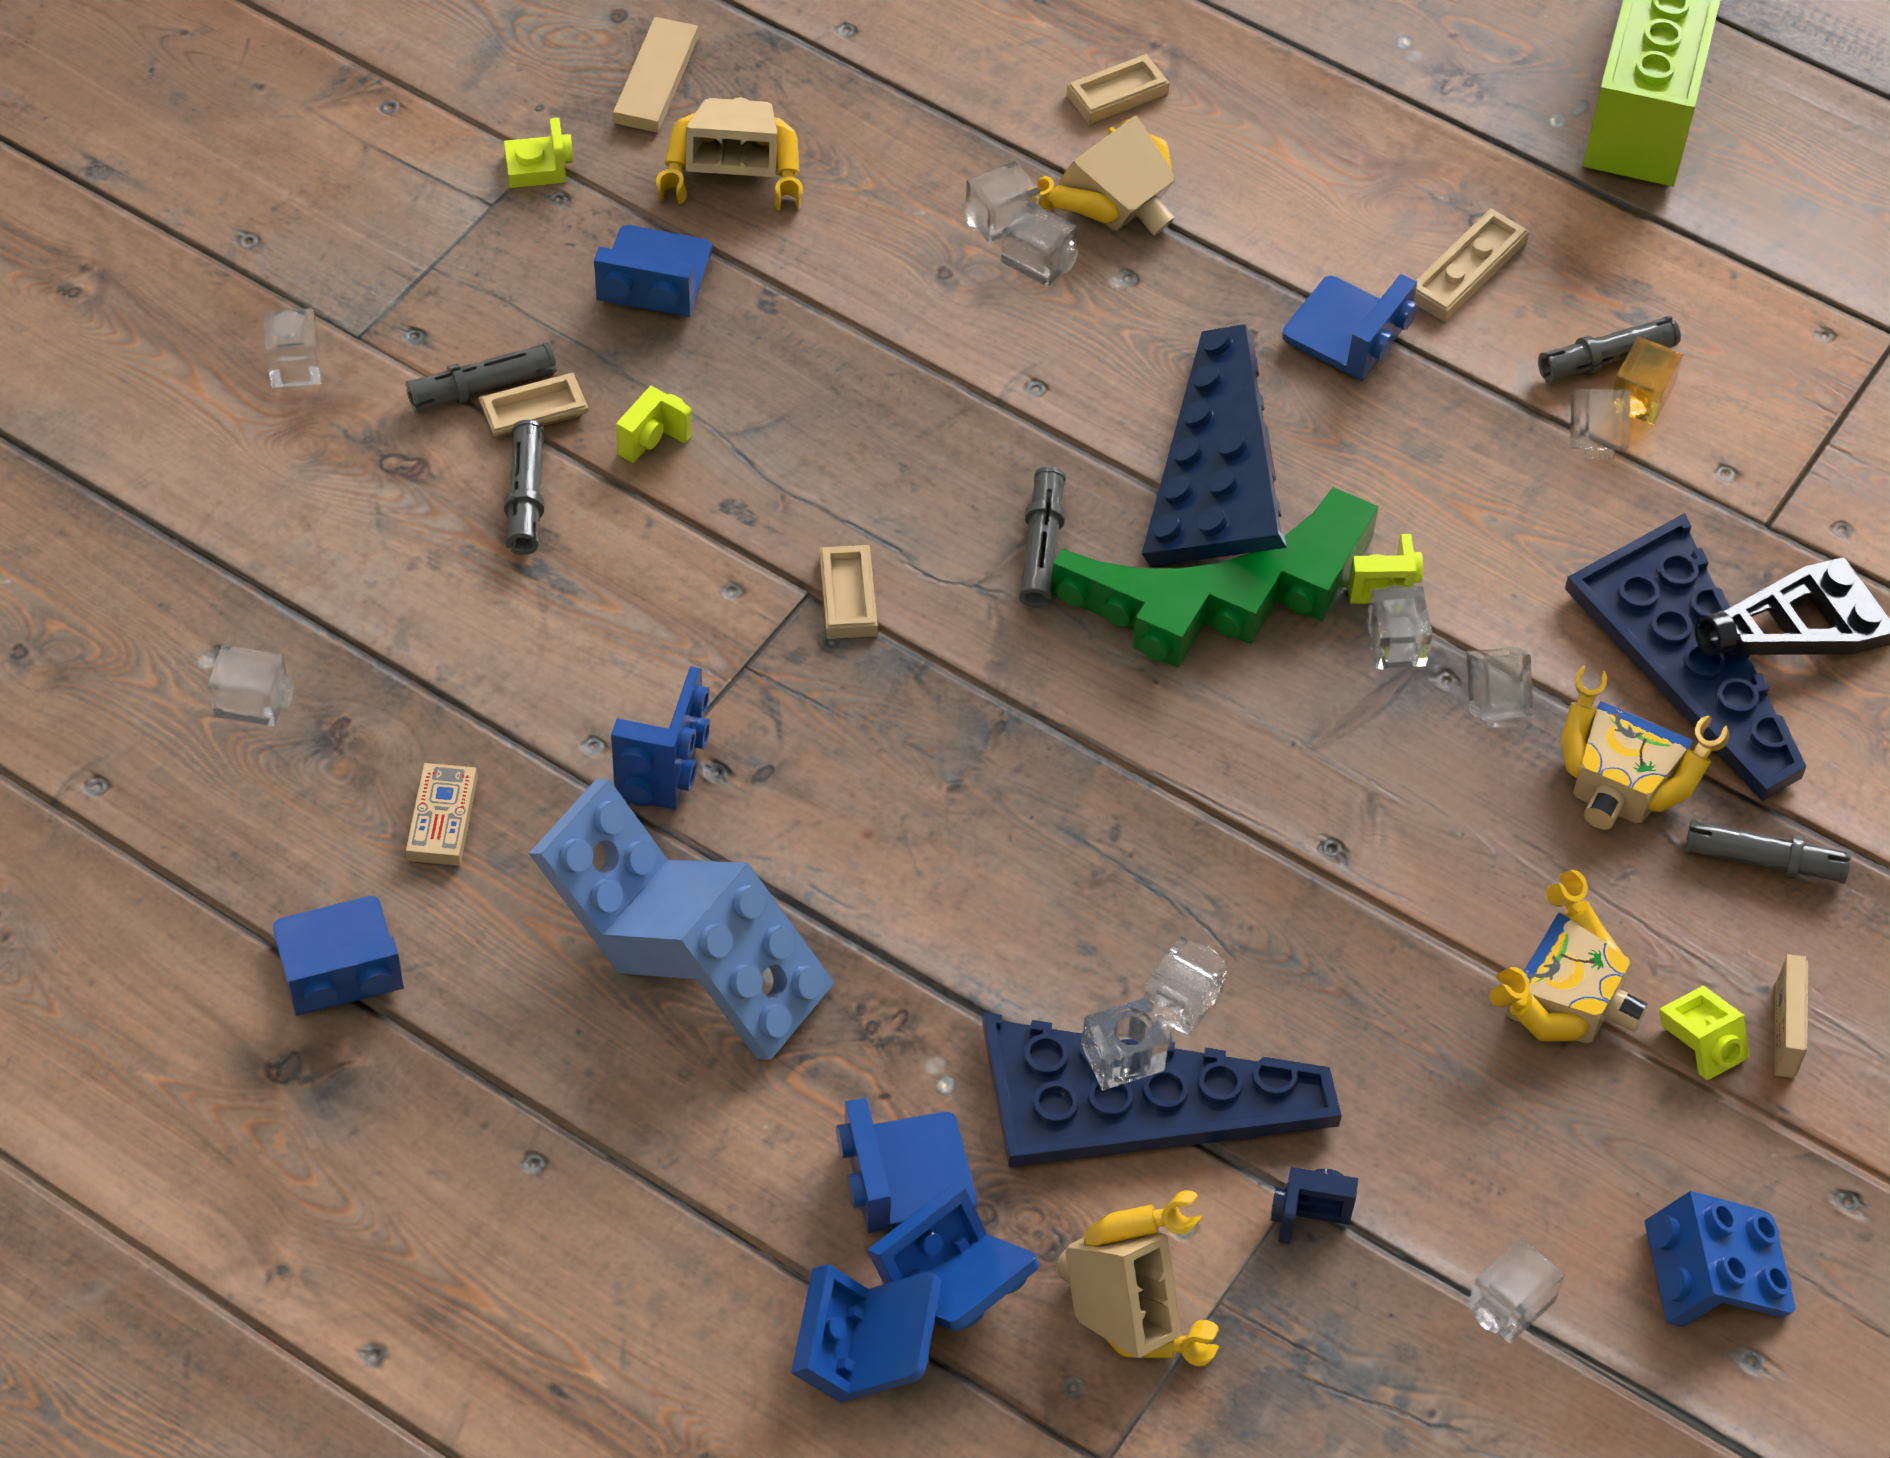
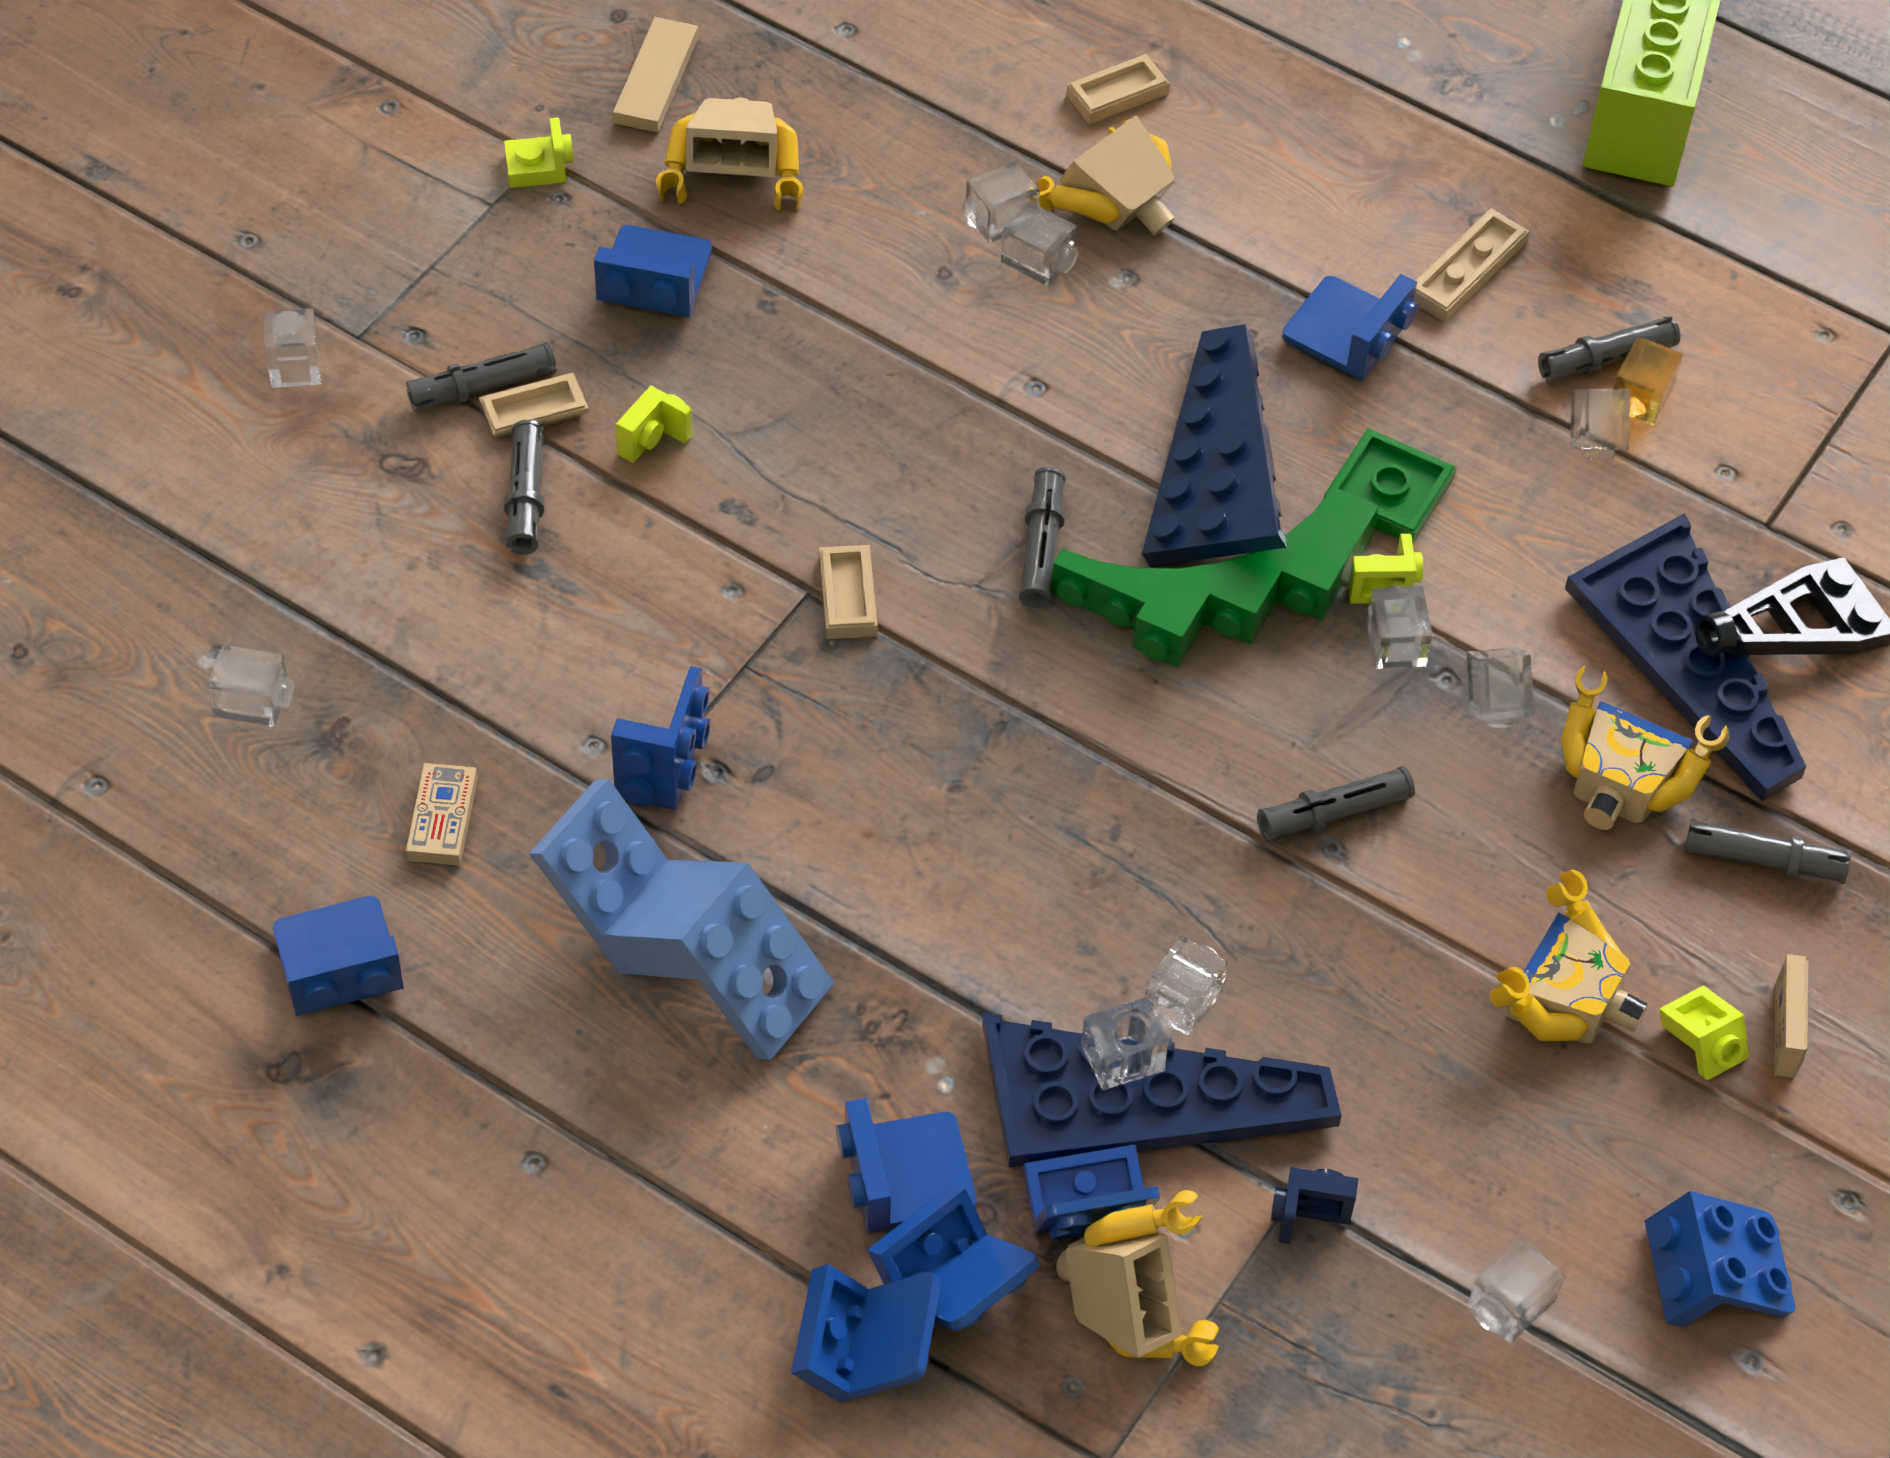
none -> blue bracket [1022,1144,1160,1240]
none -> dark grey pin [1257,766,1415,842]
none -> green tile [1324,428,1457,543]

